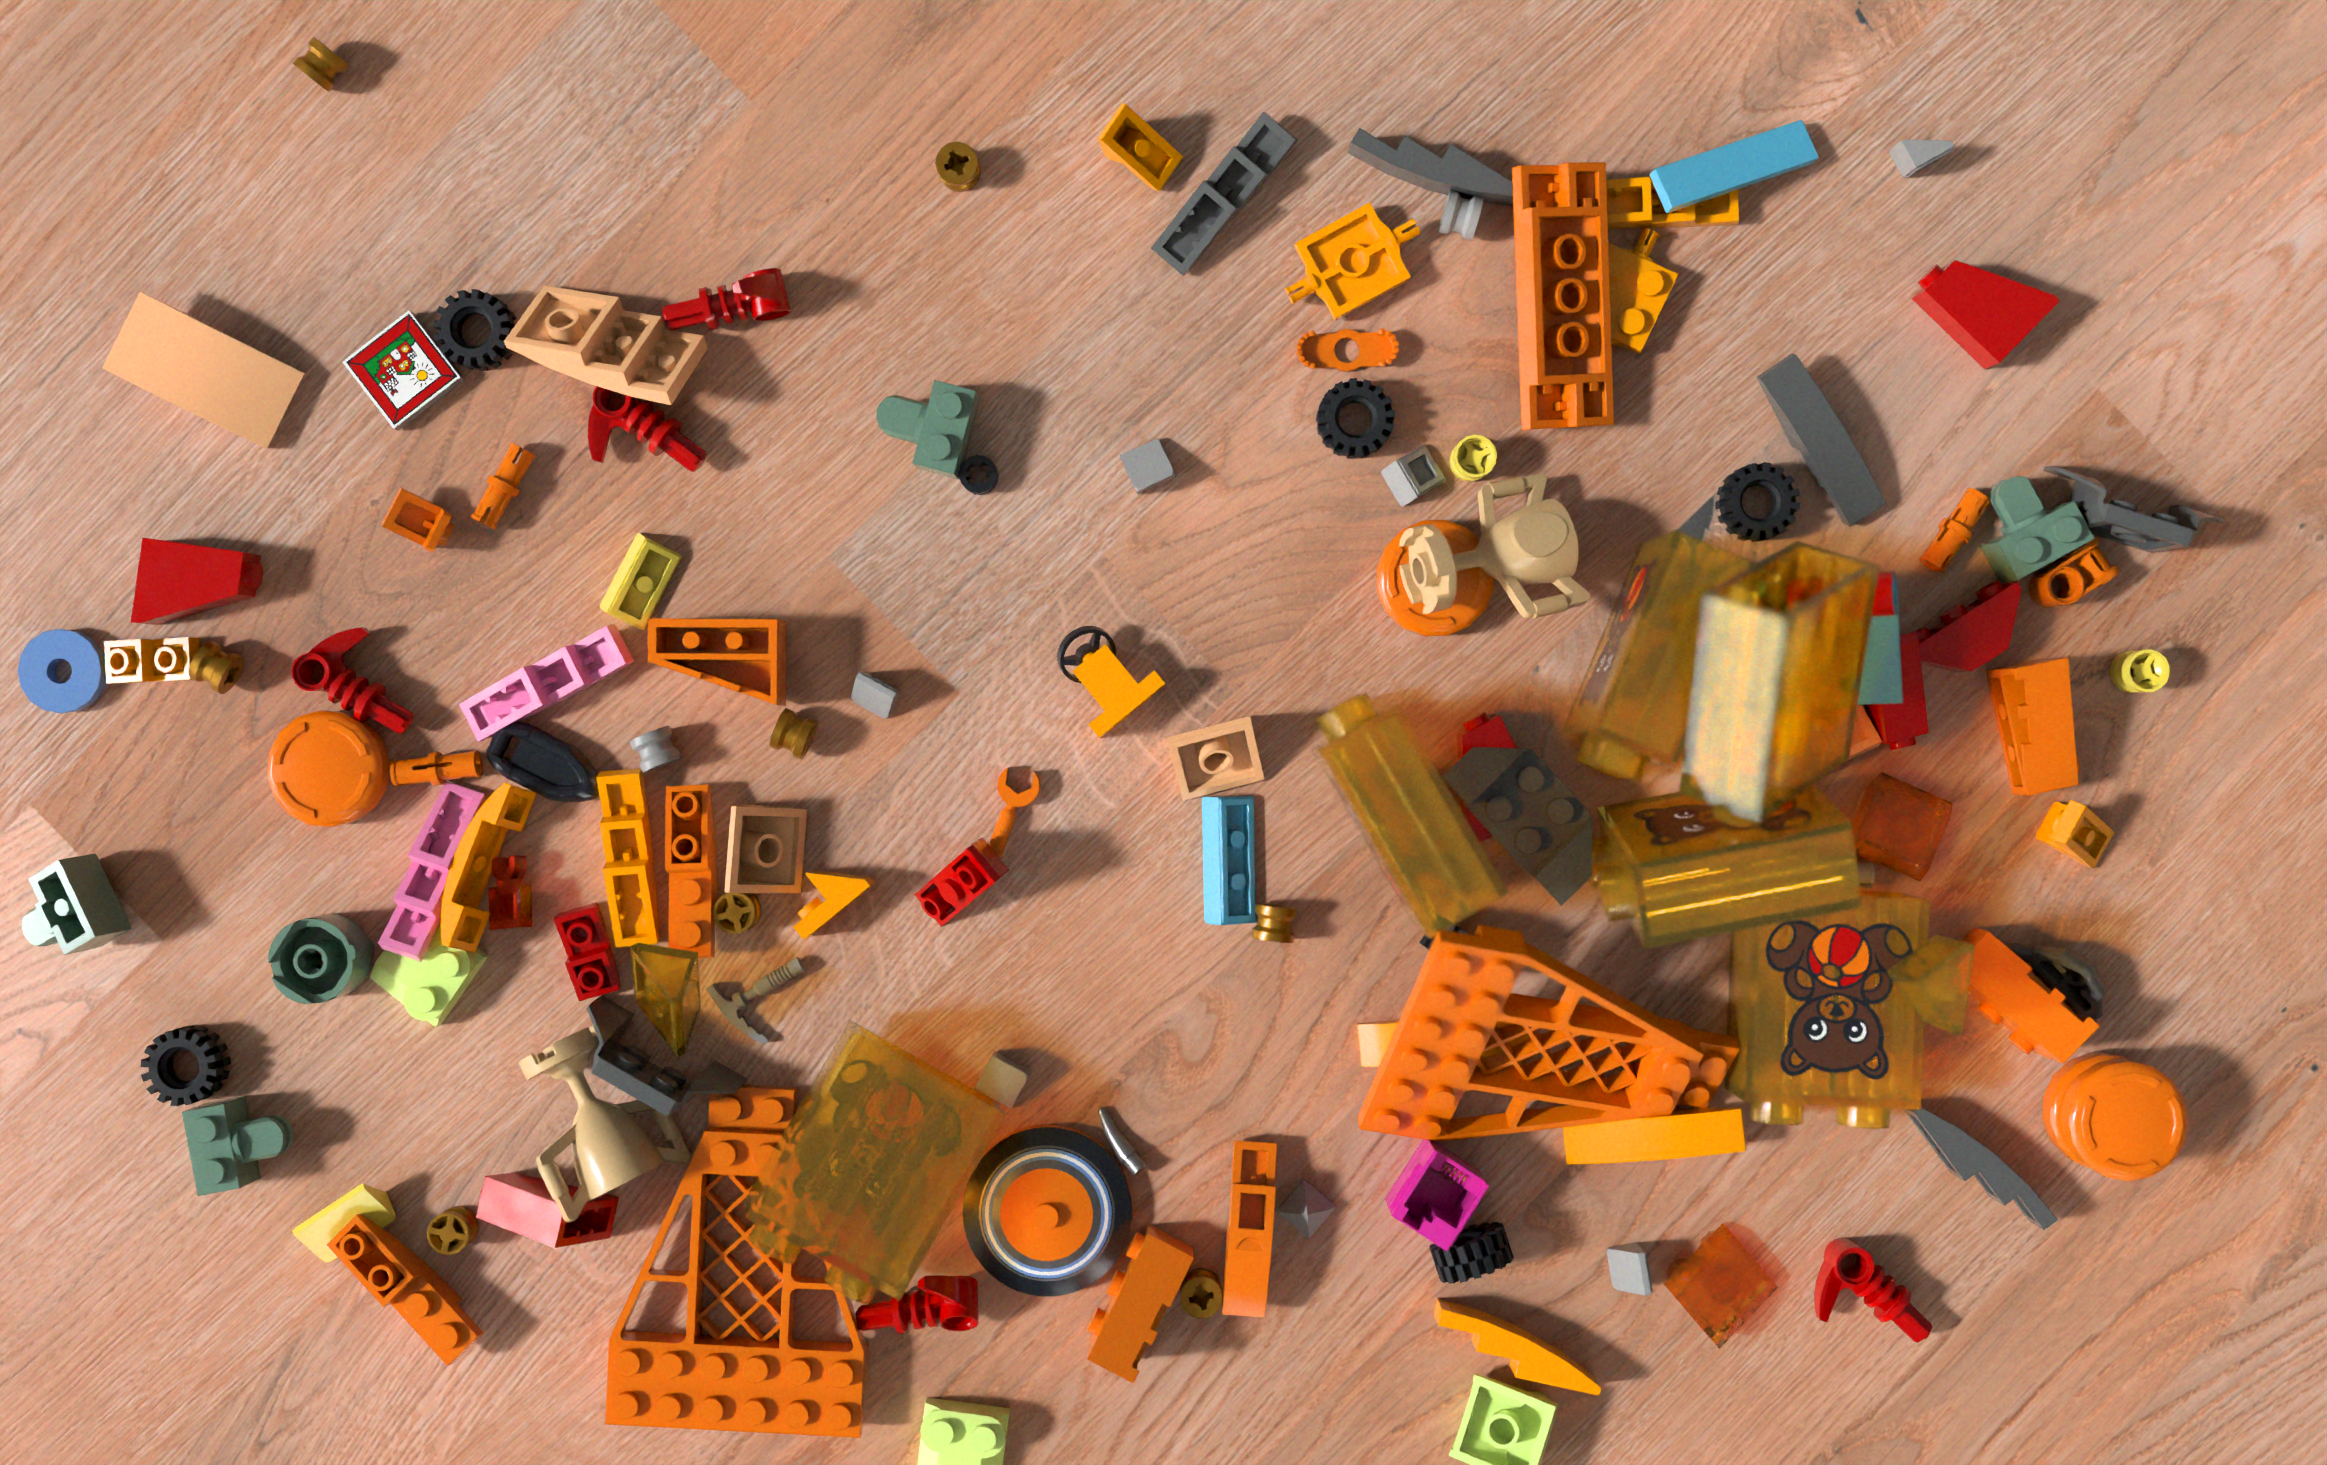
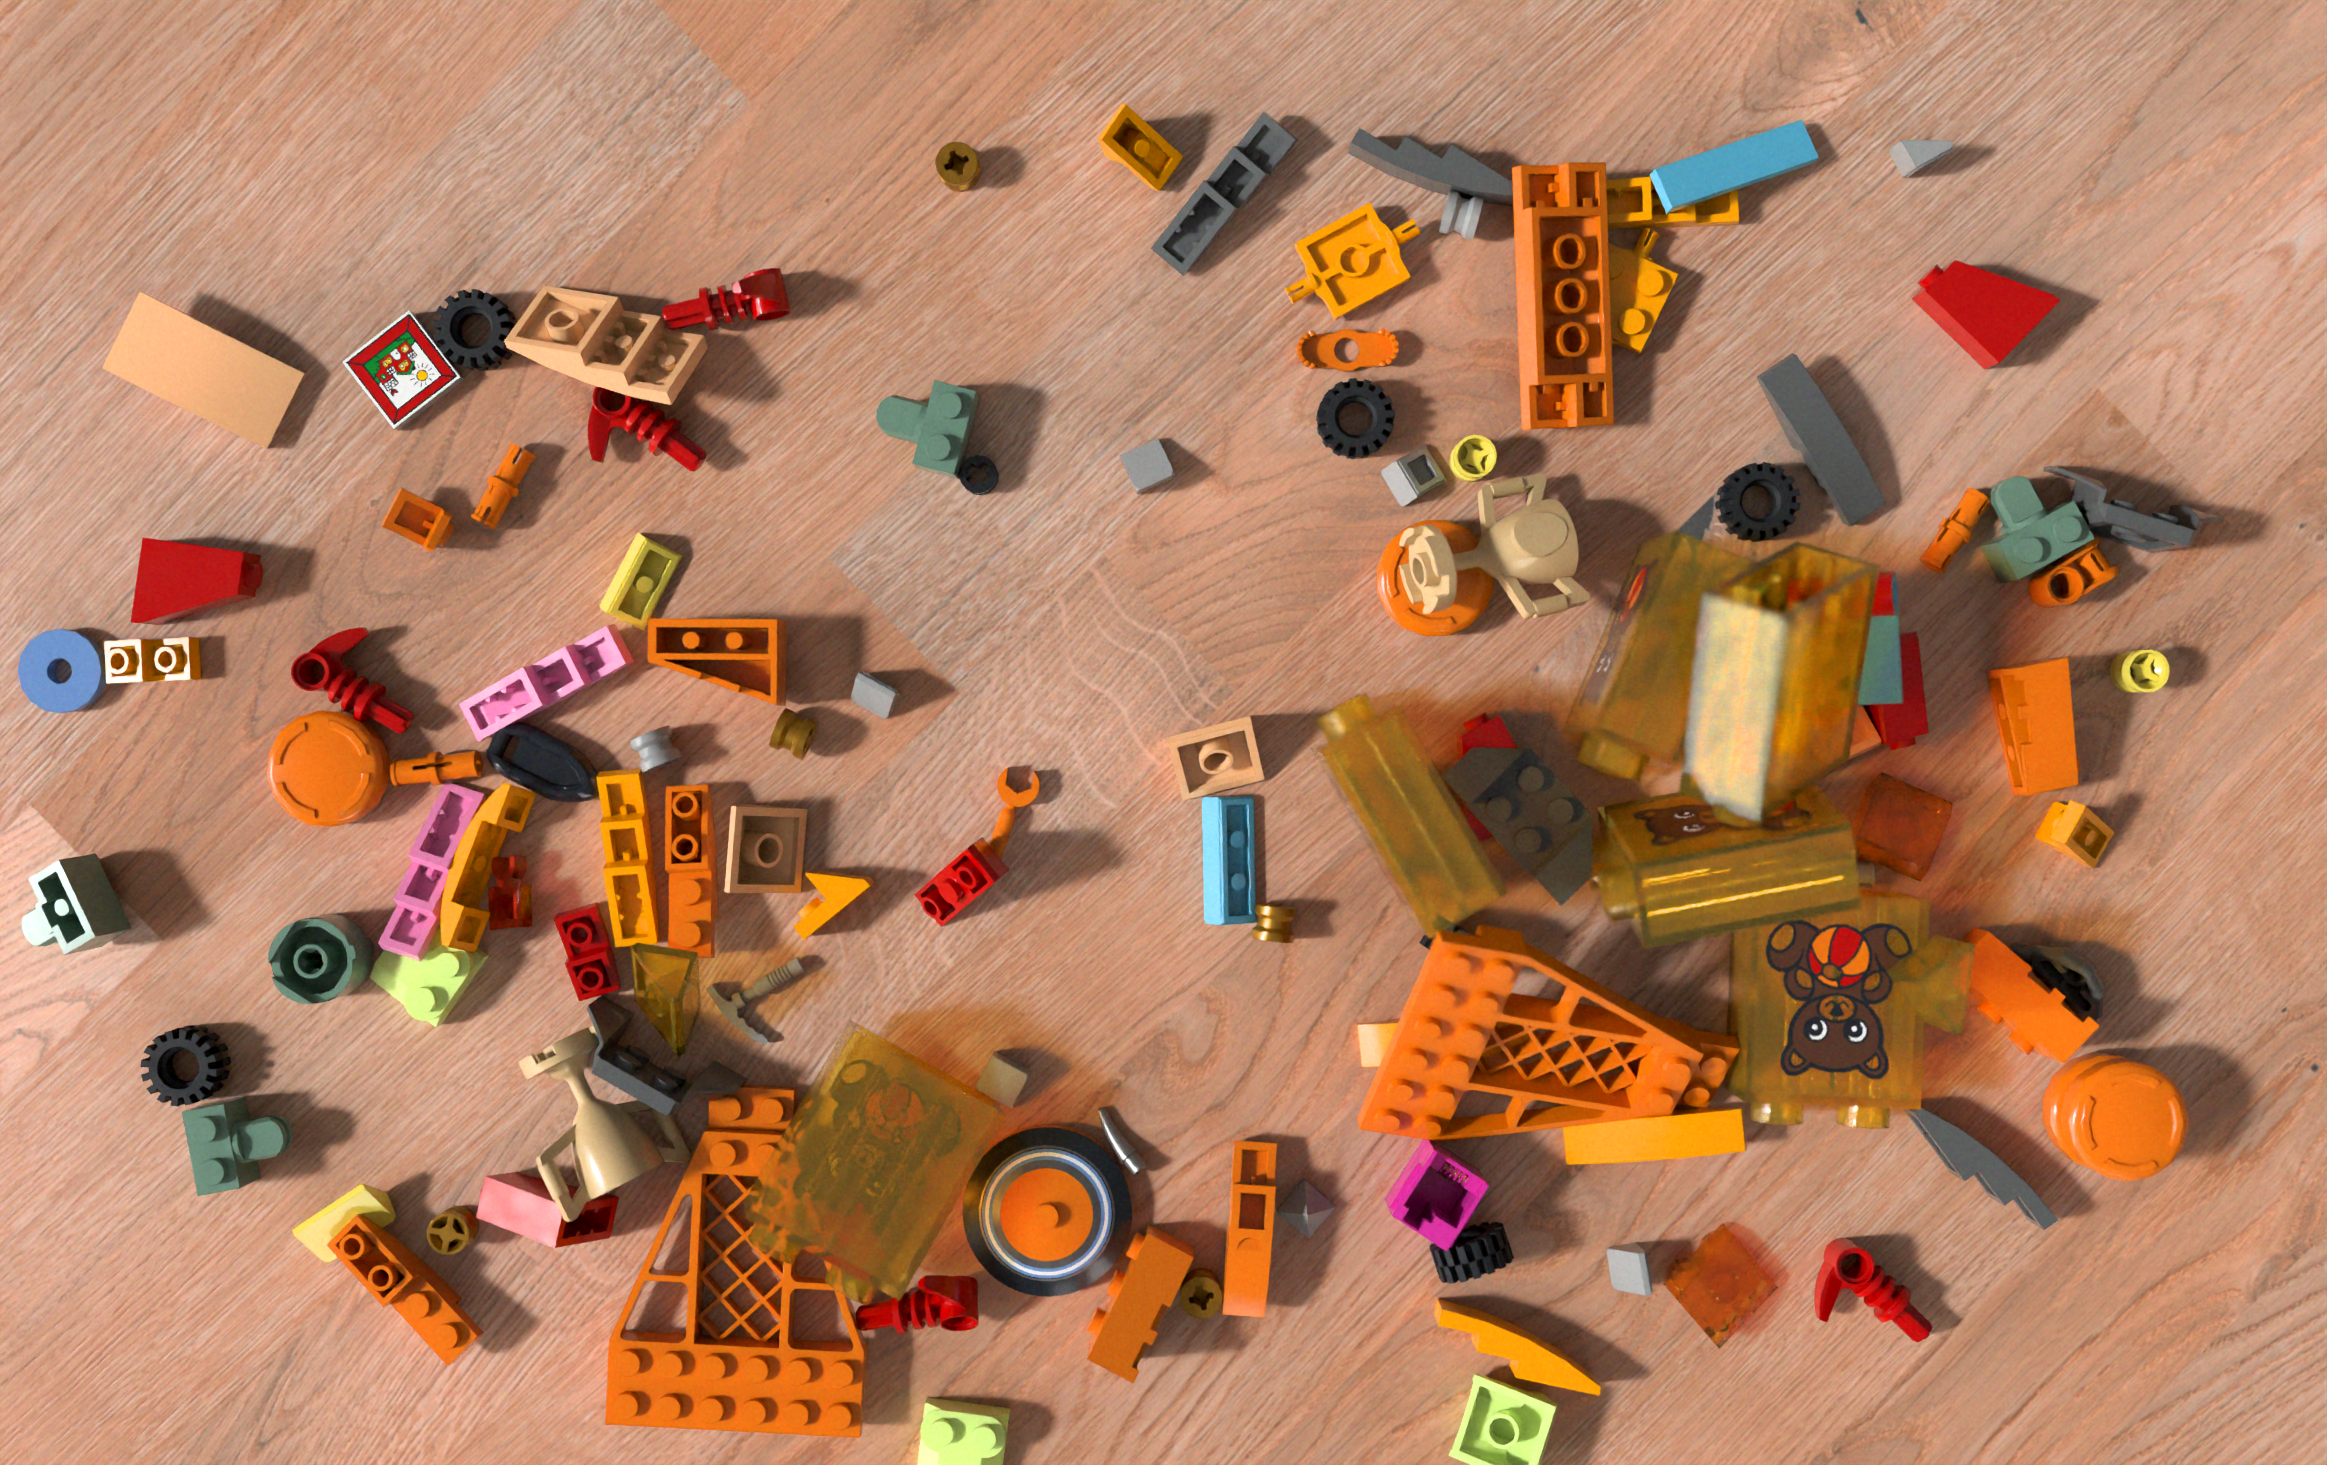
pearl gold wheel [188,641,245,694] -> none
pearl gold wheel [293,37,350,92] -> none
pearl gold wheel [713,893,762,934] -> none
light orange piece [1057,626,1166,738] -> none
red slope [1914,580,2022,672] -> none

